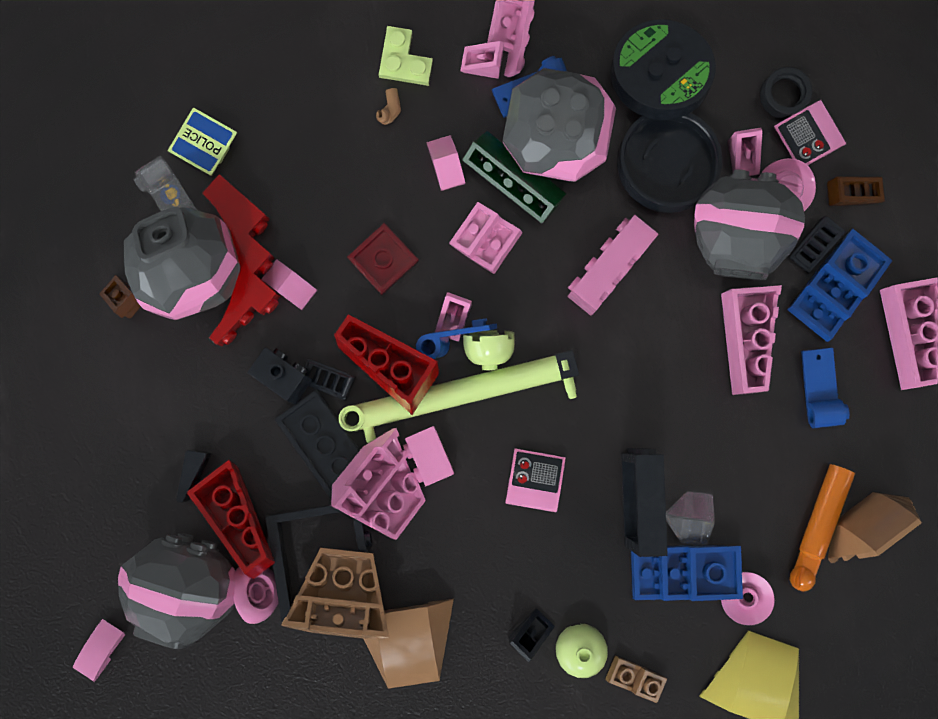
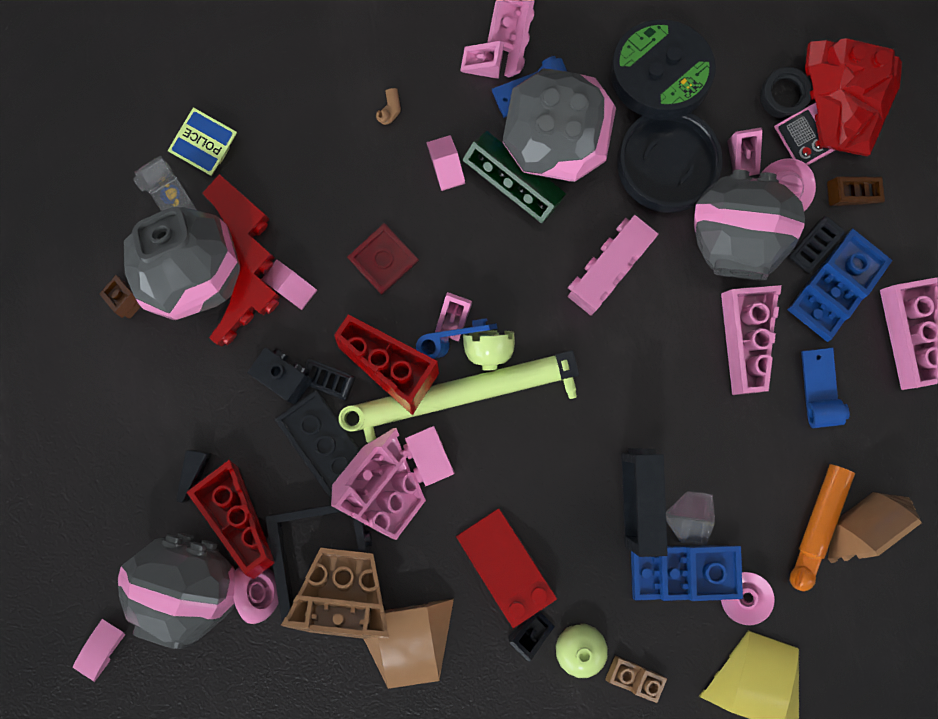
yellowish green plate [379,26,433,86] -> none
bright pink slope [449,202,522,274] -> none
slope [505,449,566,512] -> none
none -> red slope [456,508,557,628]
none -> red wedge [805,39,902,156]

